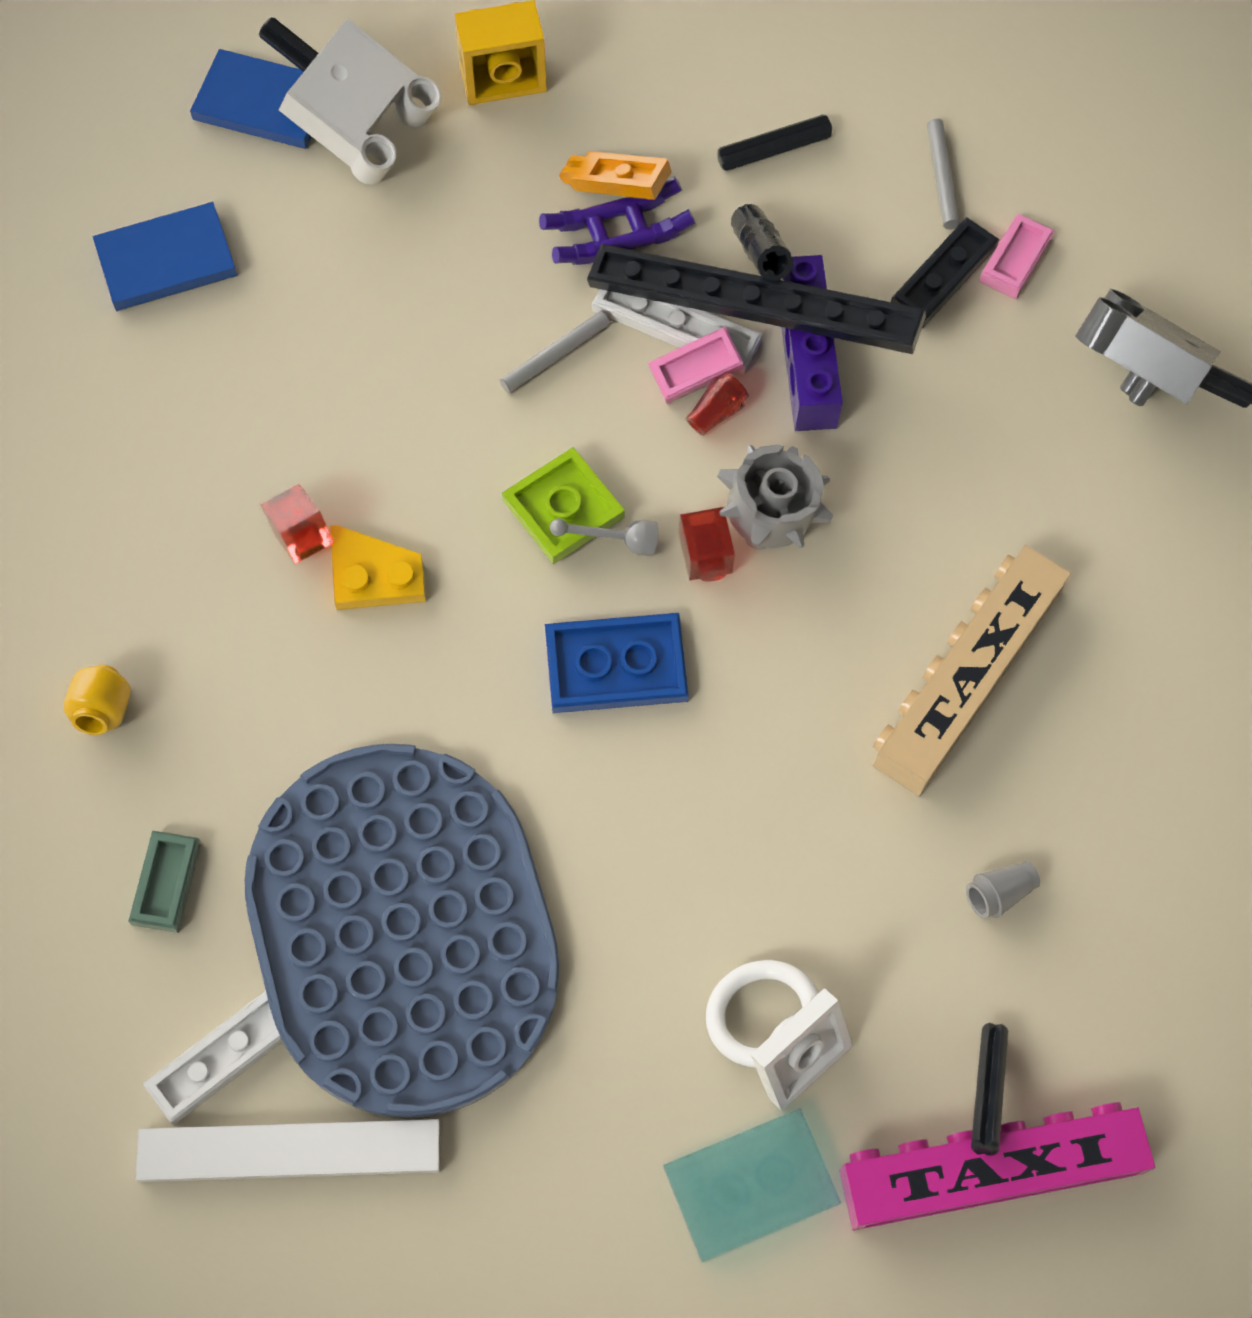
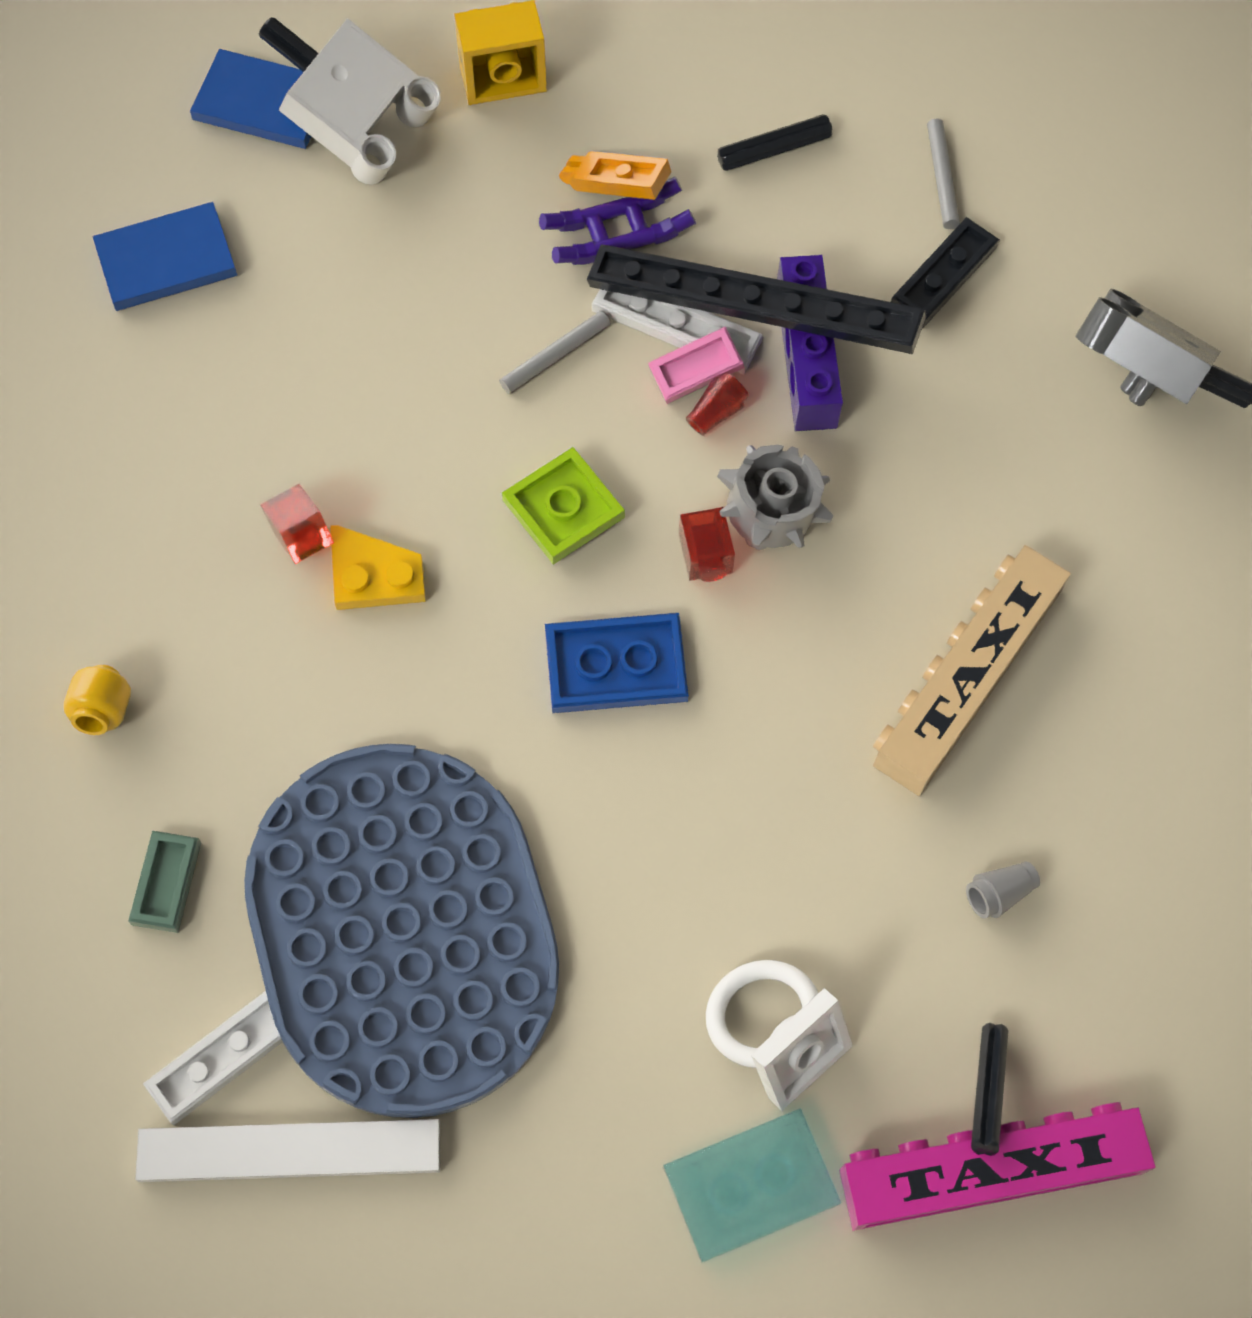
light grey hinge [550,518,658,557] -> none
black axle [731,204,793,281] -> none
bright pink tile [979,213,1055,299] -> none

